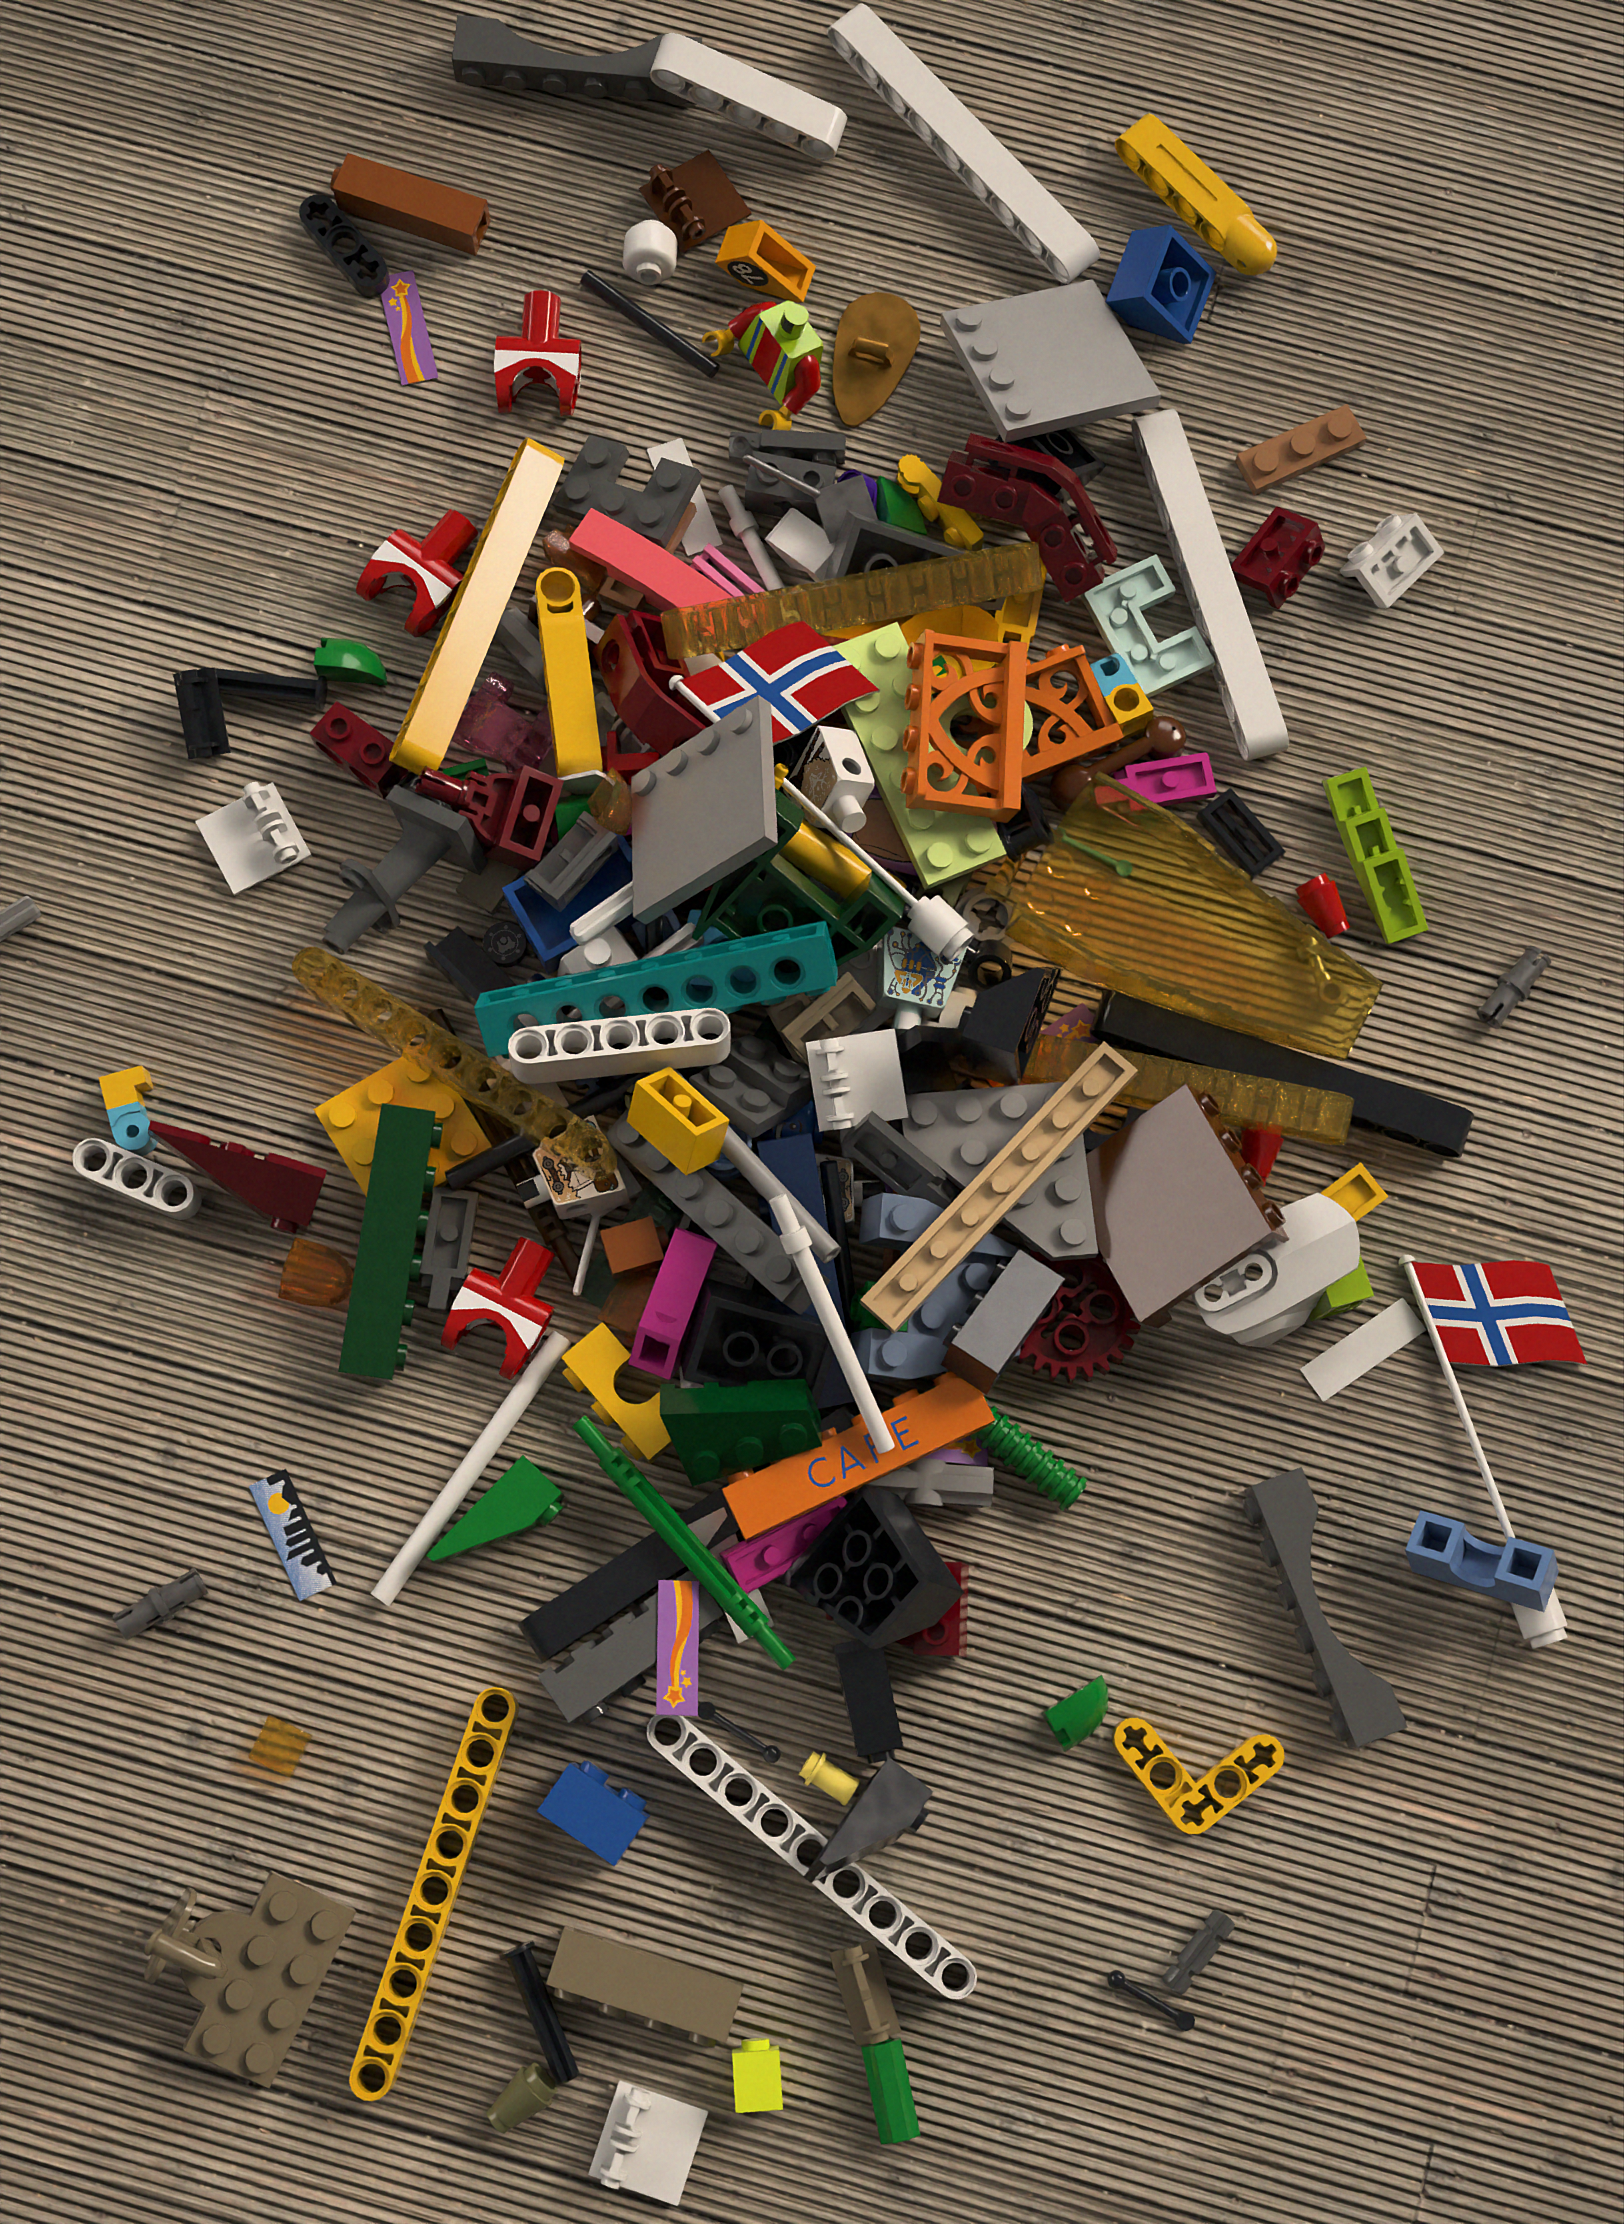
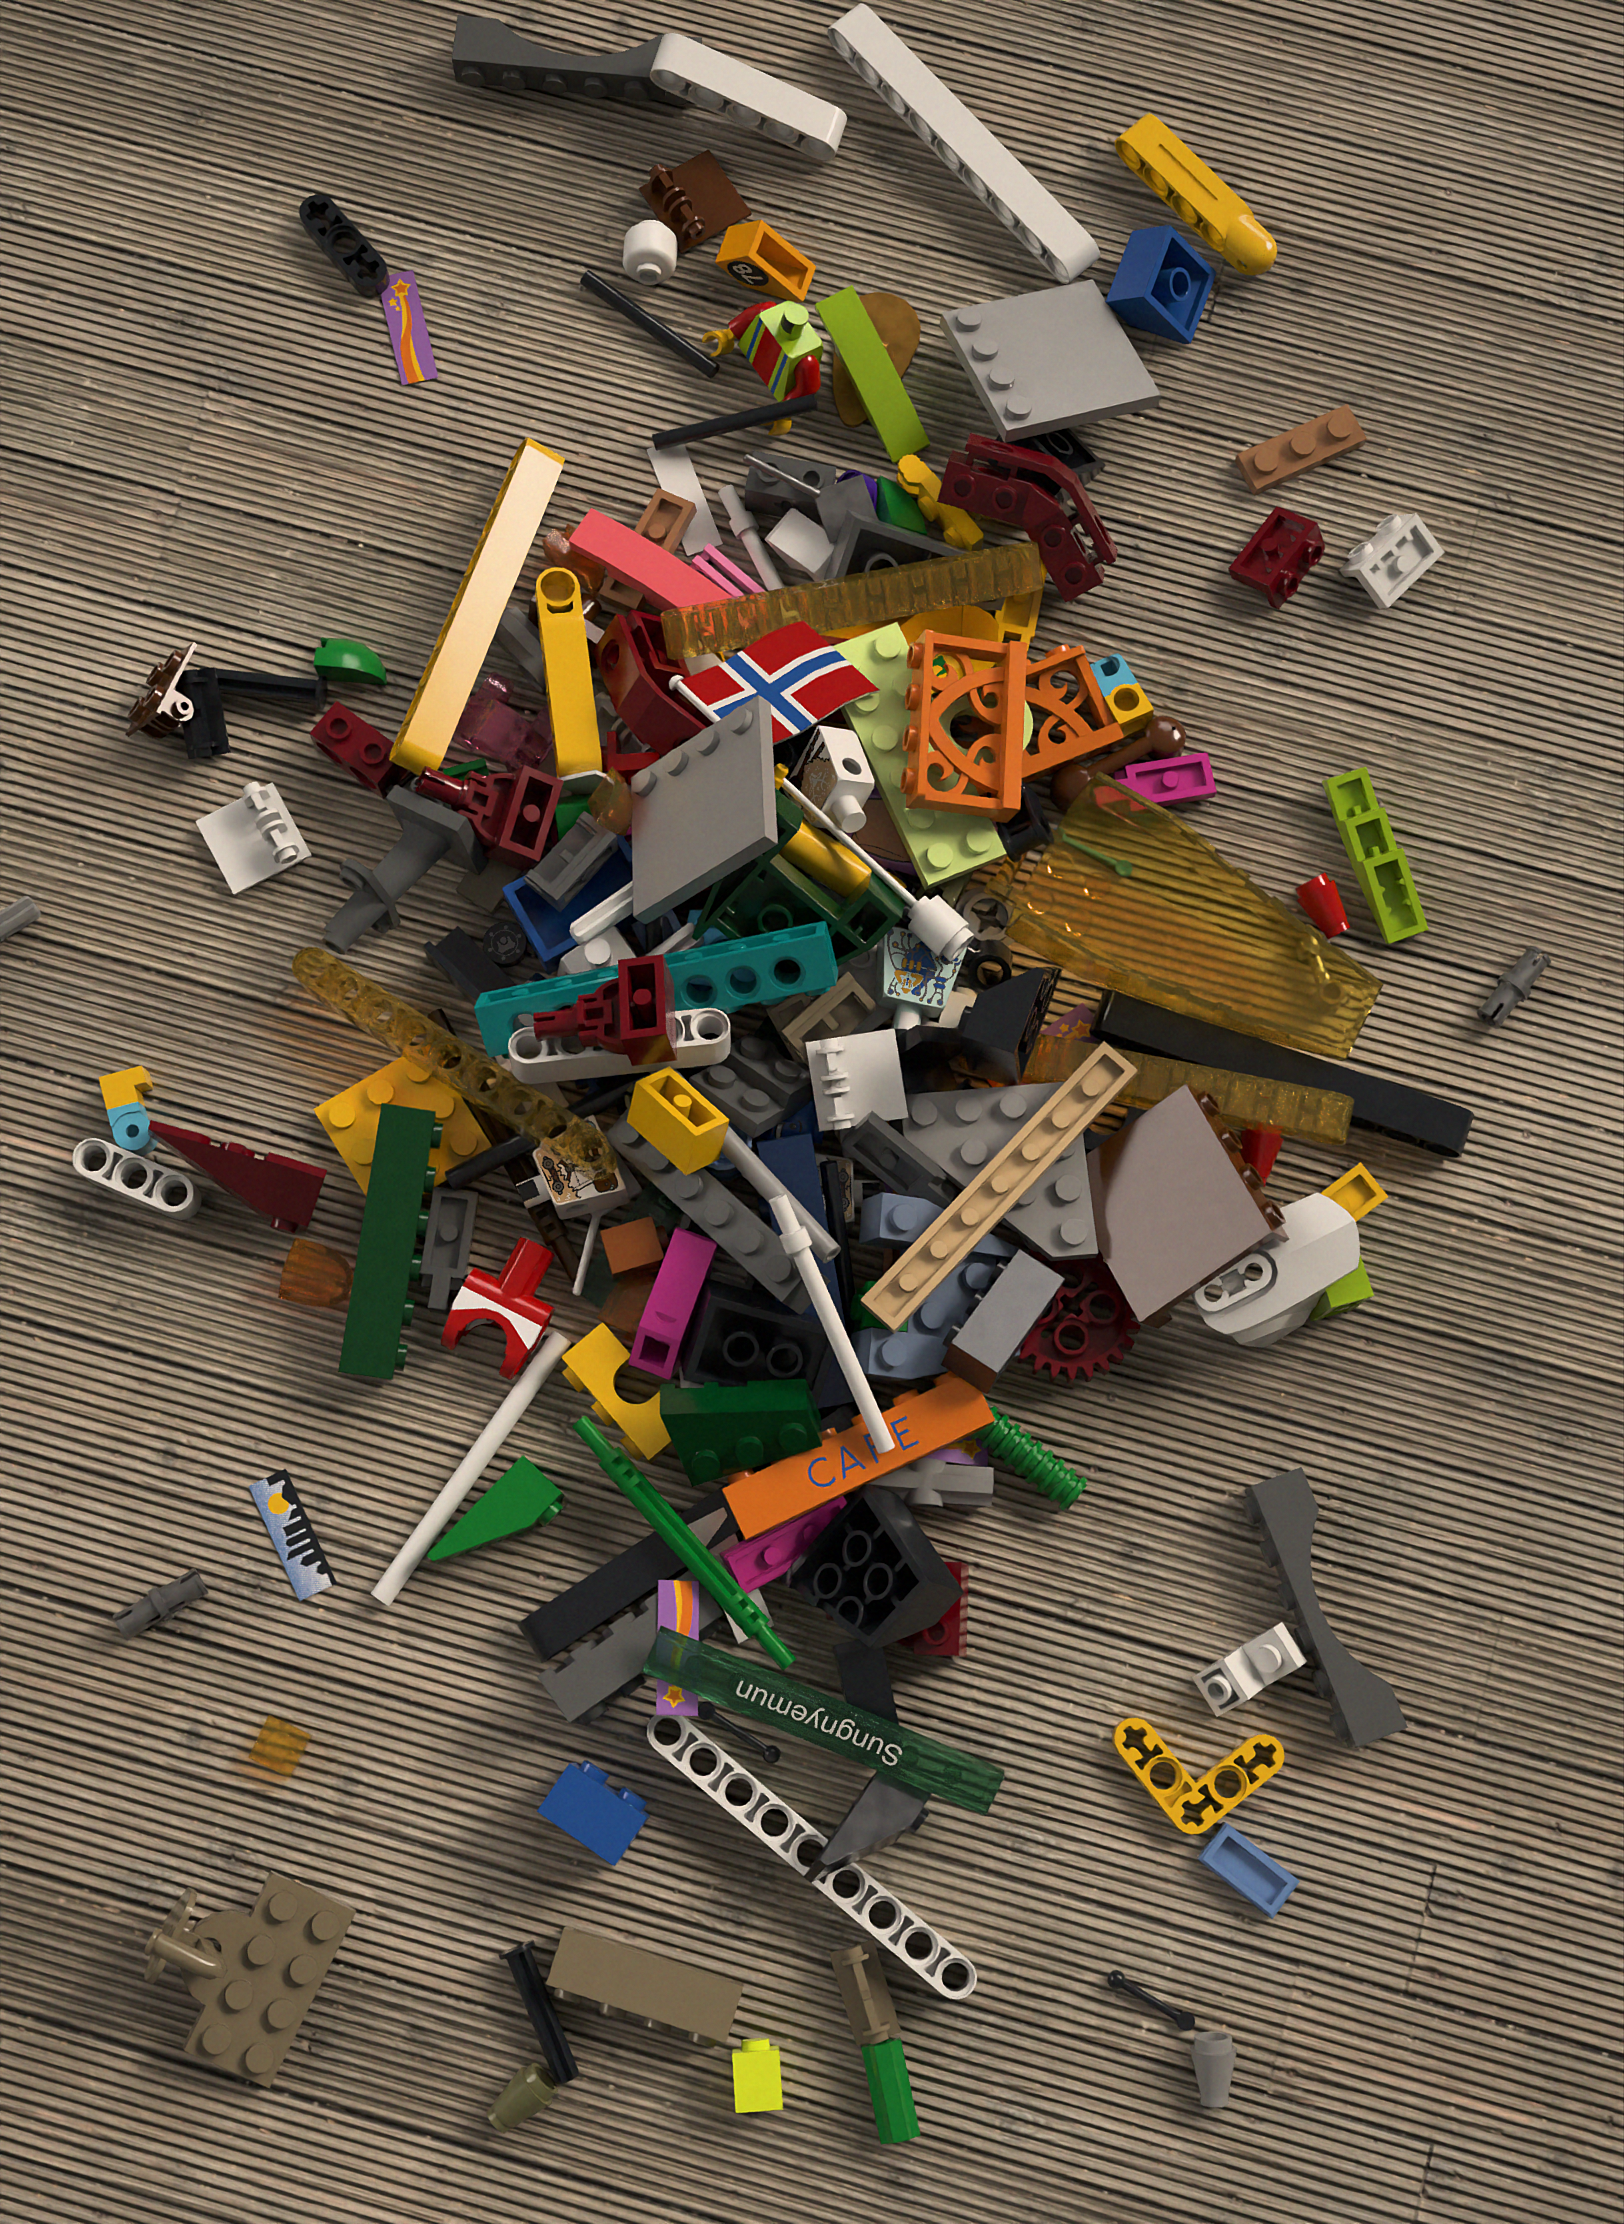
dark orange brick [330,153,491,256] -> none
yellow beam [349,1687,519,2101] -> none
red connector [356,509,479,638] -> none
red connector [494,290,582,416] -> none
dark grey plate [552,434,702,548] -> none
white hinge [588,2080,708,2206] -> none
dark grey hinge [729,429,846,467] -> none
light yellow pin [798,1751,860,1806] -> none
green brick [1041,1674,1108,1752] -> none
light aqua plate [1080,554,1215,698] -> none
white beam [1131,408,1289,761] -> none
dark grey axle [1162,1910,1235,1995] -> none
black tile [1196,787,1286,881] -> none
white sticker [1300,1297,1426,1402] -> none
flag [1398,1254,1588,1649] -> none
medium blue arch [1405,1510,1559,1612] -> none
none -> reddish brown hinge [125,642,197,740]
none -> dark red brick [533,954,677,1066]
none -> clear green tile [641,1625,1005,1816]
none -> black bar [652,393,818,451]
none -> lime slope [815,285,931,465]
none -> light grey cone [1190,2031,1237,2107]
none -> white slope [1192,1622,1307,1717]
none -> medium blue tile [1196,1822,1300,1919]

